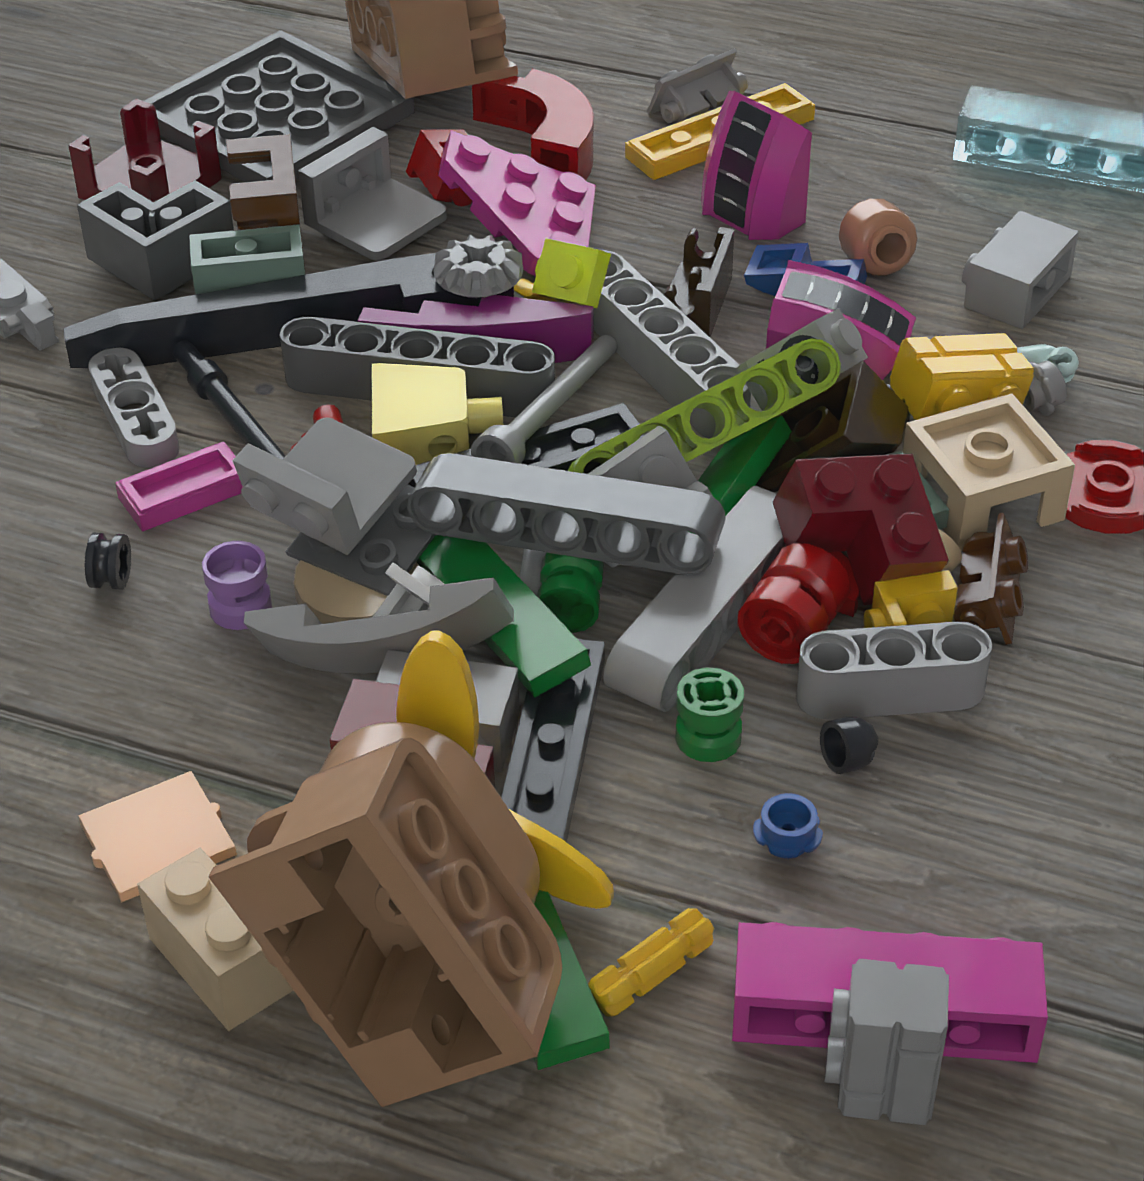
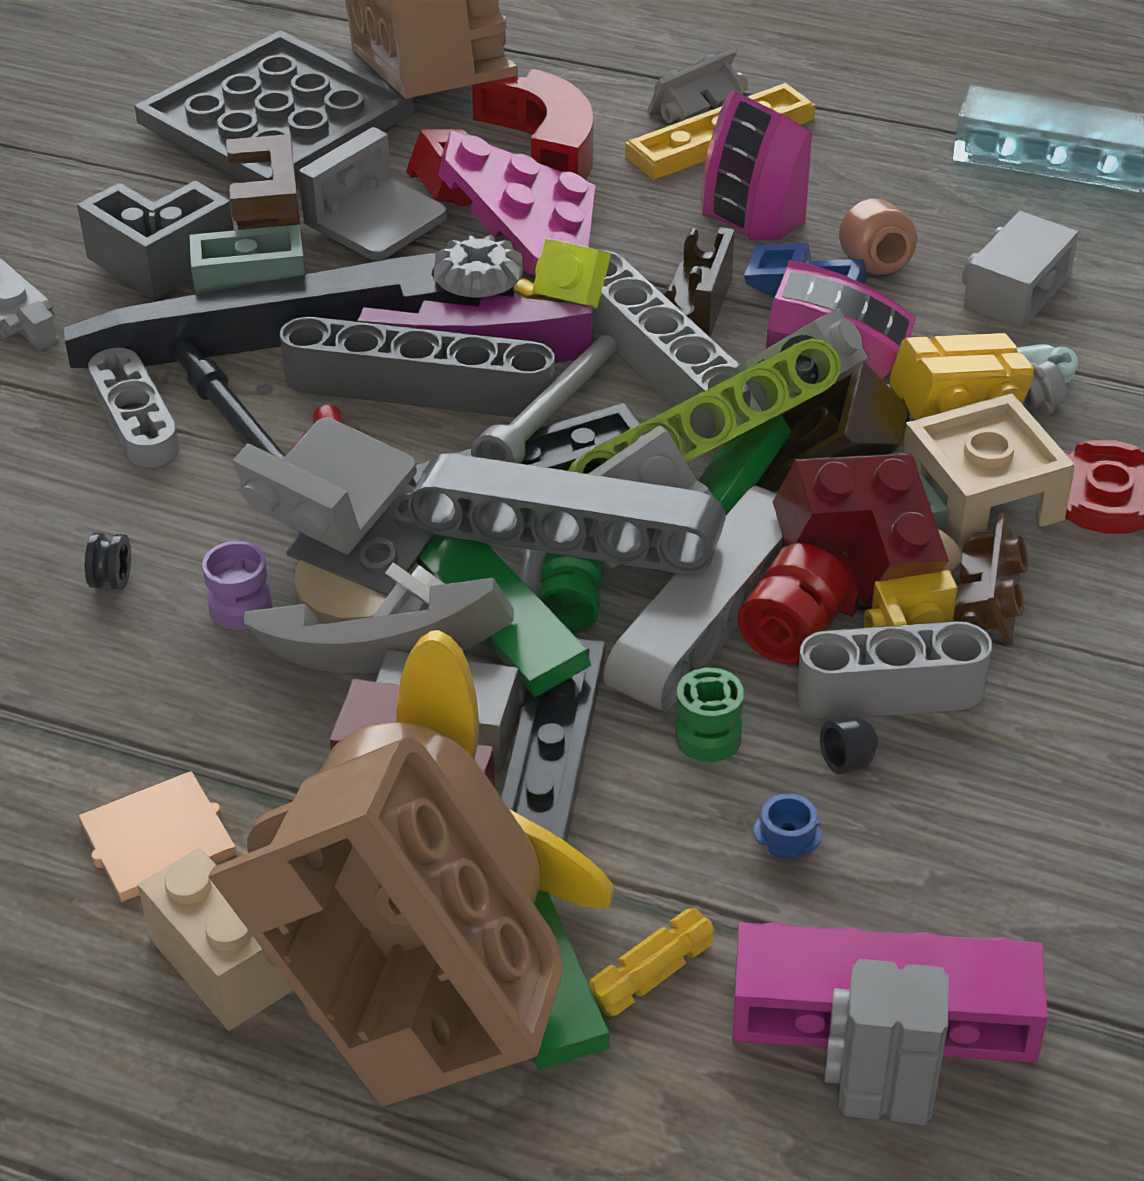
dark red panel [68,98,222,202] -> none
dark pink tile [115,441,243,532] -> none
light yellow torso [372,363,503,465] -> none

